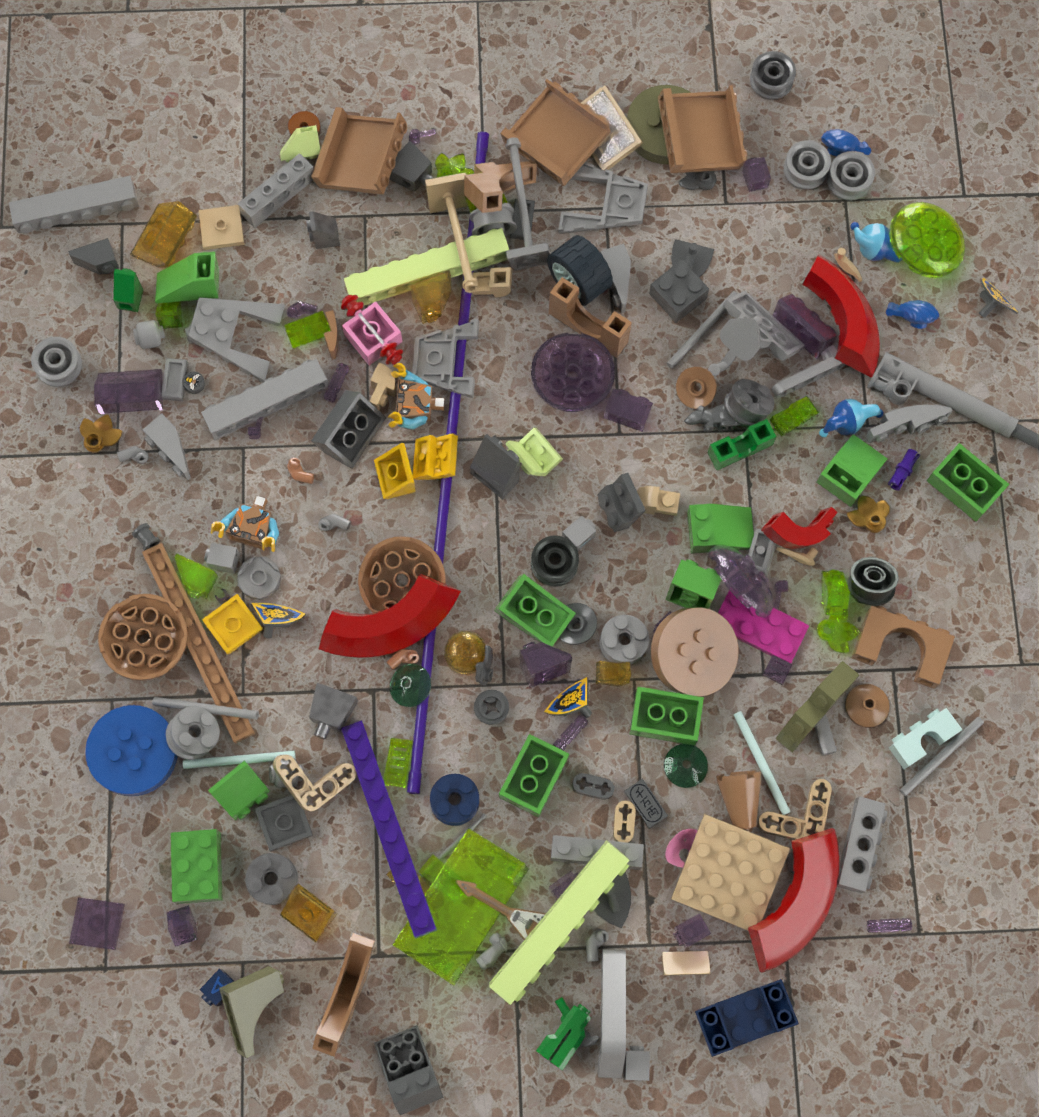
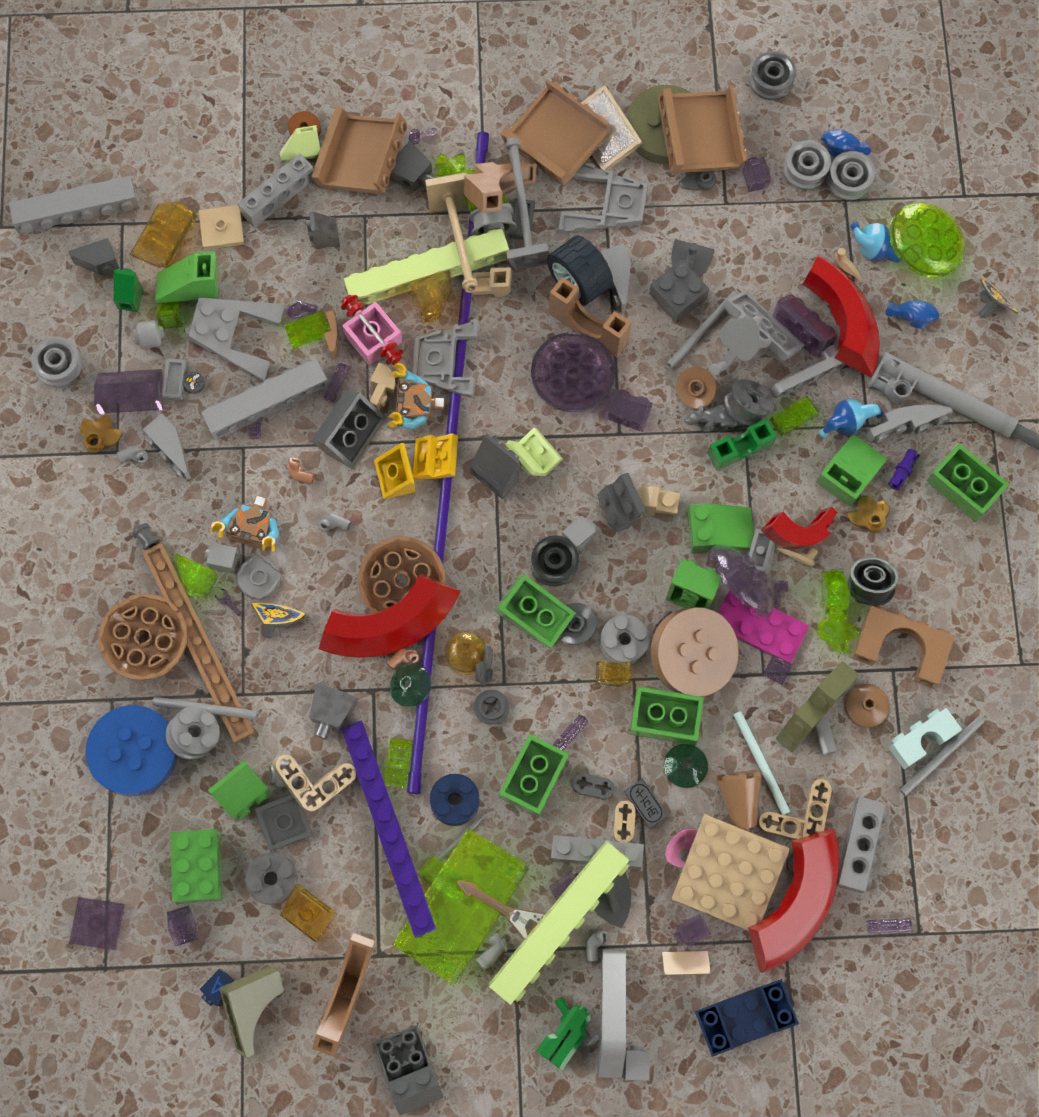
light aqua piece [183,751,296,769] -> none
yellow plate [202,594,264,655] -> none
clear purple slope [520,642,572,689] -> none
shield [544,677,592,718] -> none

